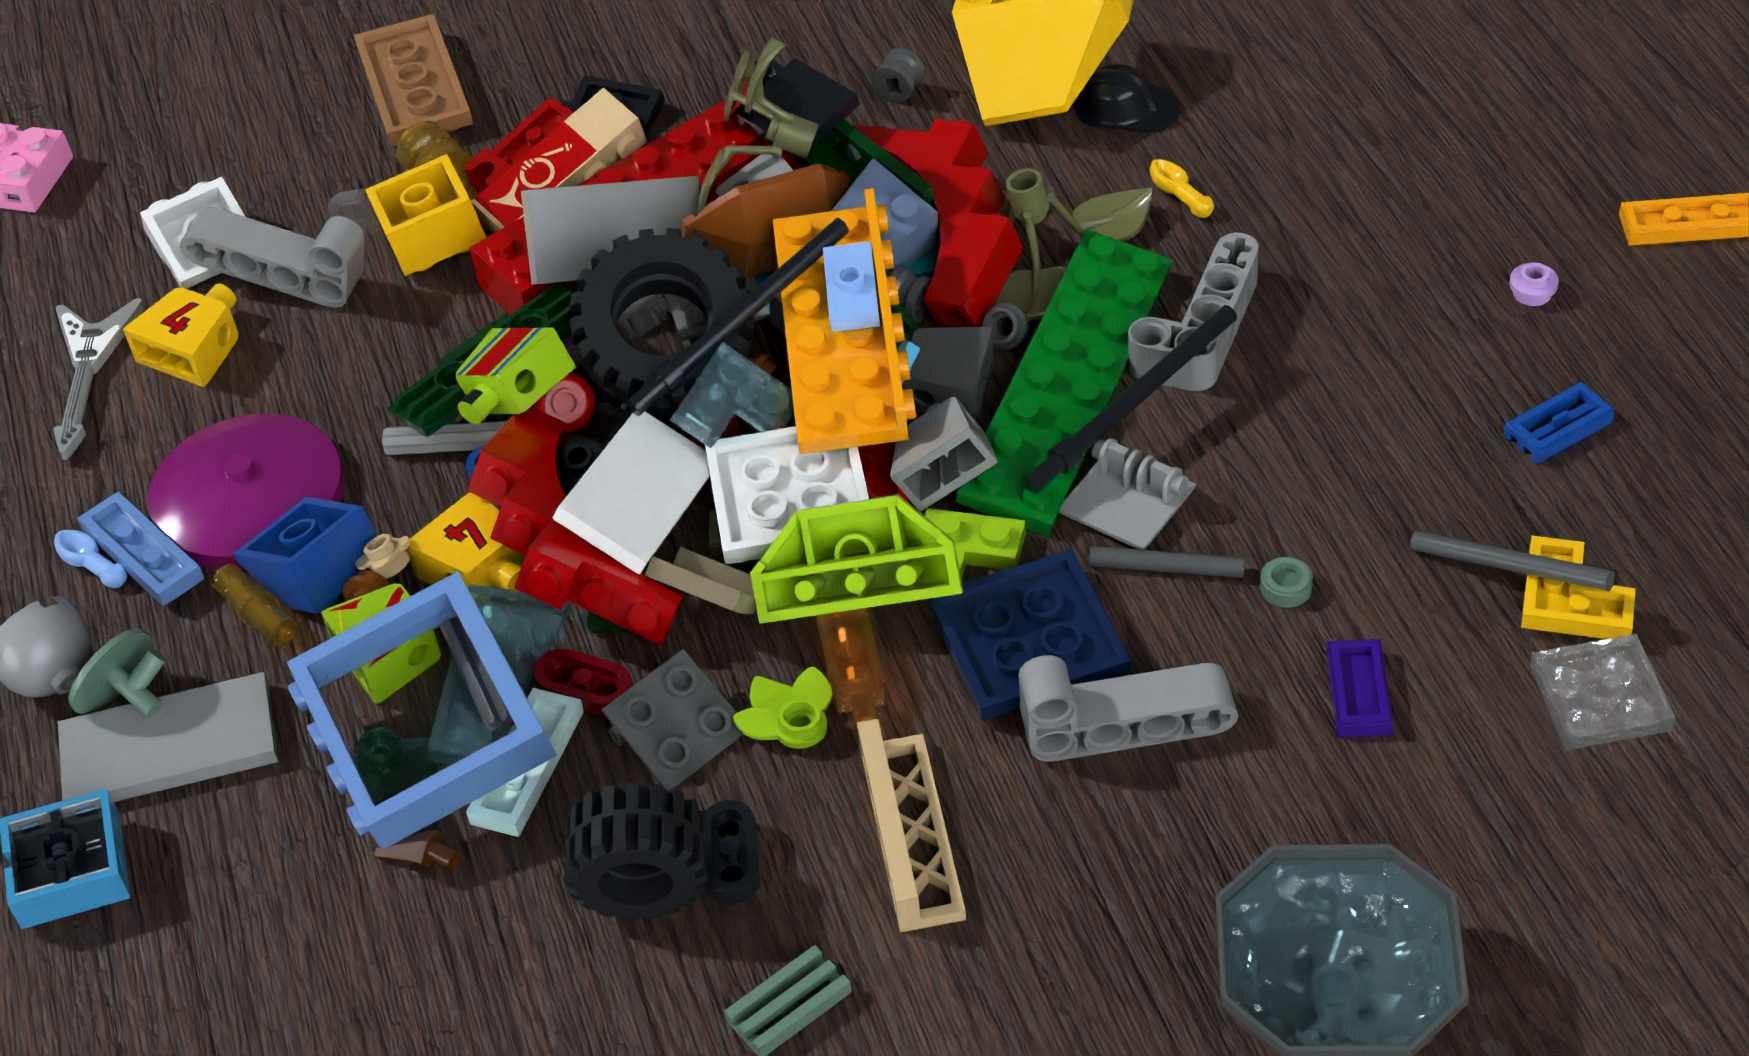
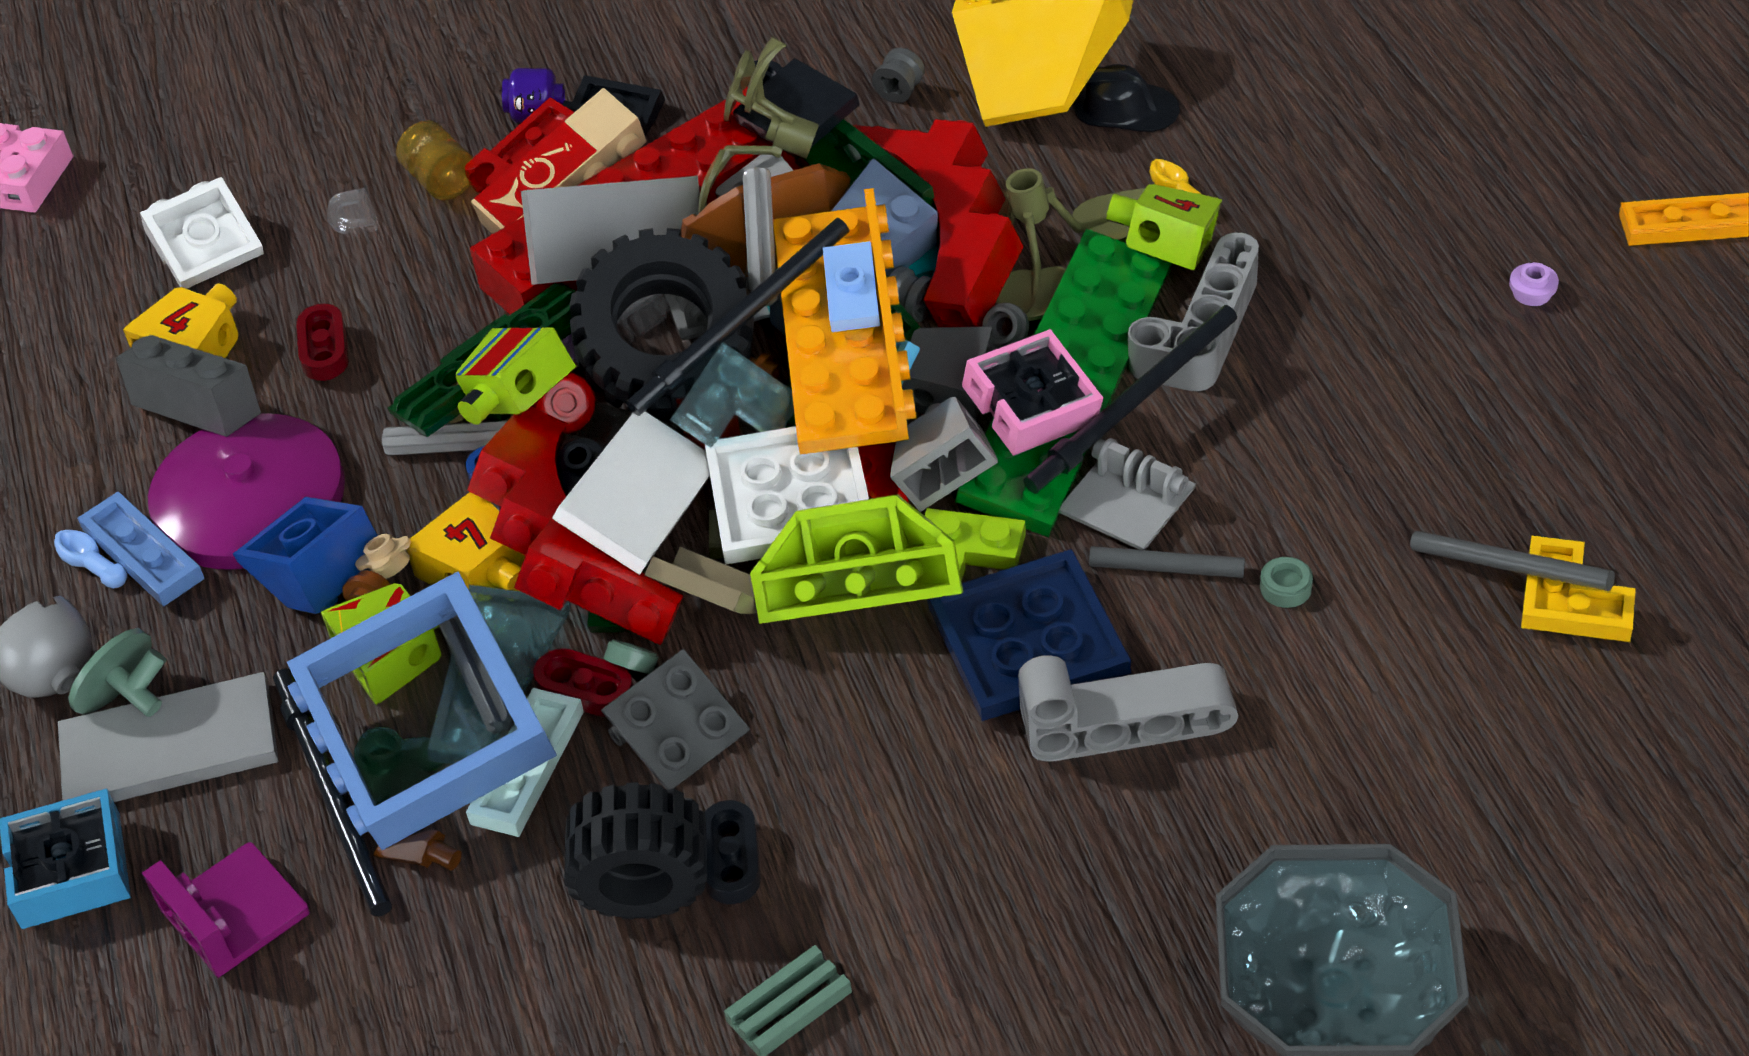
light grey piece [53,298,145,461] -> none
light grey beam [180,207,365,308] -> none
clear yellow pin [212,564,298,647] -> none
medium nougat plate [353,14,473,147] -> none
yellow brick [365,154,487,276] -> none
lime plate [733,666,833,749] -> none
clear orange hinge [816,608,886,739] -> none
tan fence [857,719,966,933] -> none
dark purple tile [1326,639,1393,738] -> none
blue tile [1503,382,1615,465] -> none
clear plate [1530,634,1676,750] -> none
none -> dark grey brick [116,335,261,437]
none -> magenta bracket [142,842,310,978]
none -> black bar [273,668,392,917]
none -> dark red plate [296,304,349,381]
none -> dark purple head [502,68,565,124]
none -> sand green tile [603,639,659,674]
none -> light grey axle [743,167,777,306]
none -> piece [962,329,1103,456]
none -> lime torso [1106,184,1222,270]

